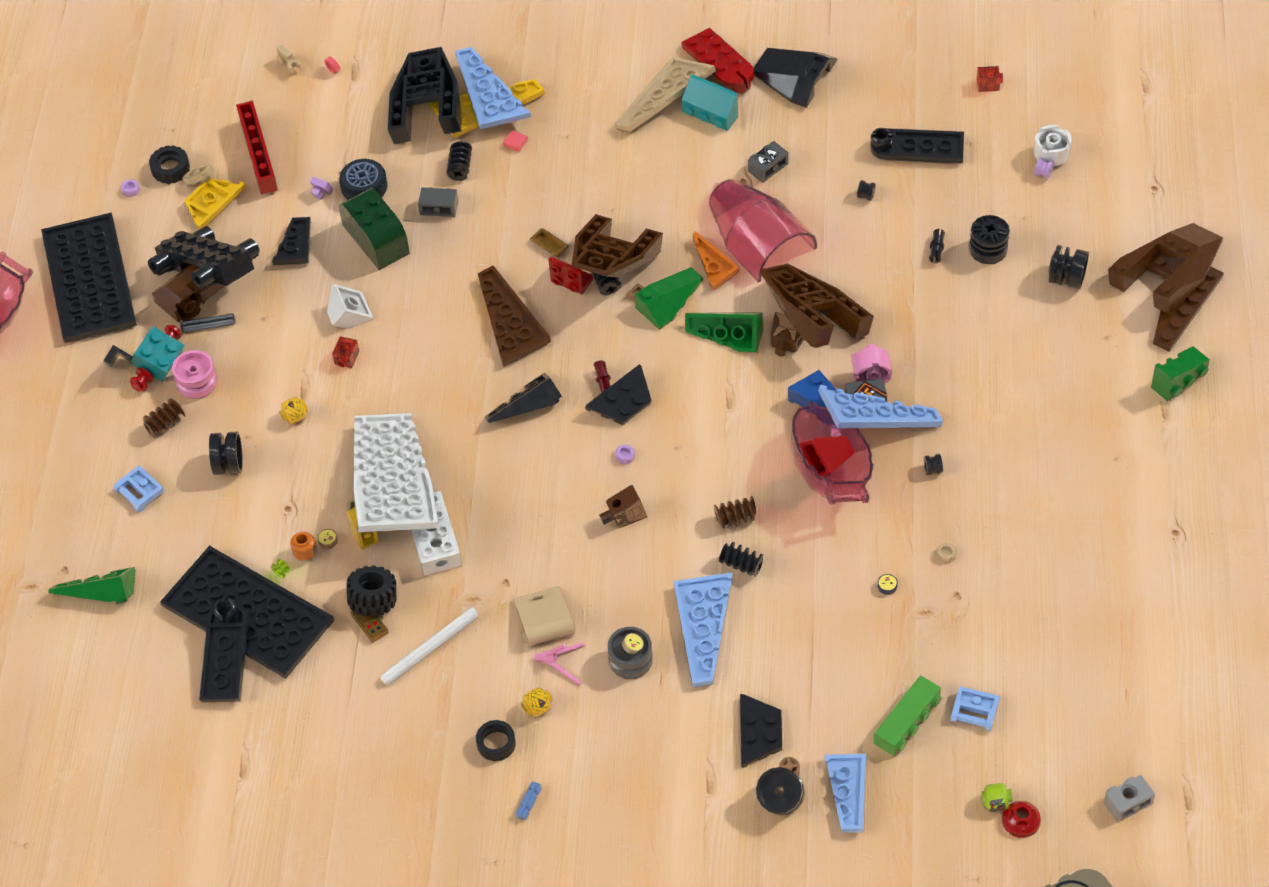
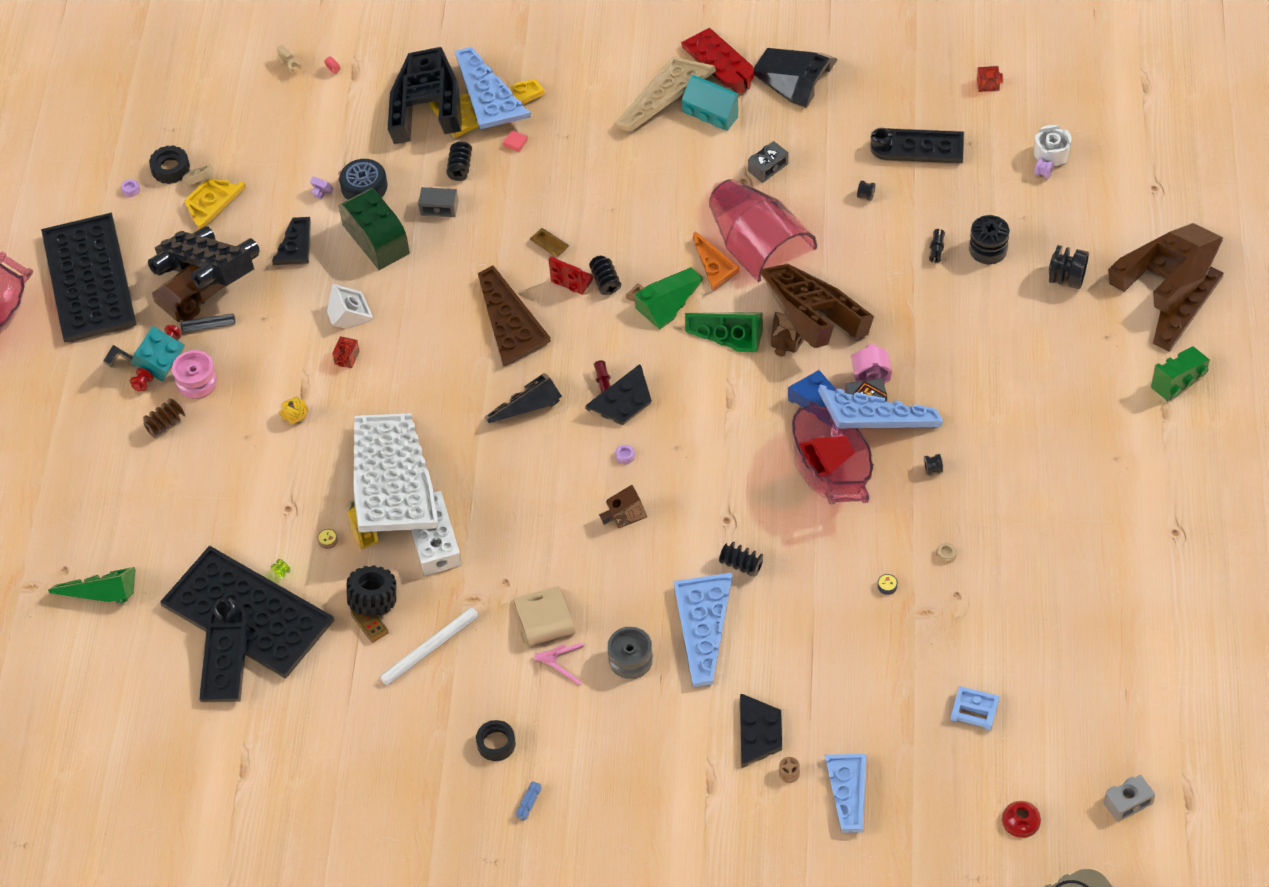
light blue plate [113,465,164,512] -> none
black wheel [209,431,243,475] -> none
red brick [236,100,278,195] -> none
orange head [290,532,317,561] -> none
yellow head [521,687,553,717] -> none
reddish brown wedge [571,214,663,277] -> none
tile [622,633,644,655] -> none
reddish brown piece [714,496,756,528] -> none
black wheel [756,767,805,815] -> none
bright green brick [873,675,942,756] -> none
lime head [981,783,1013,812] -> none

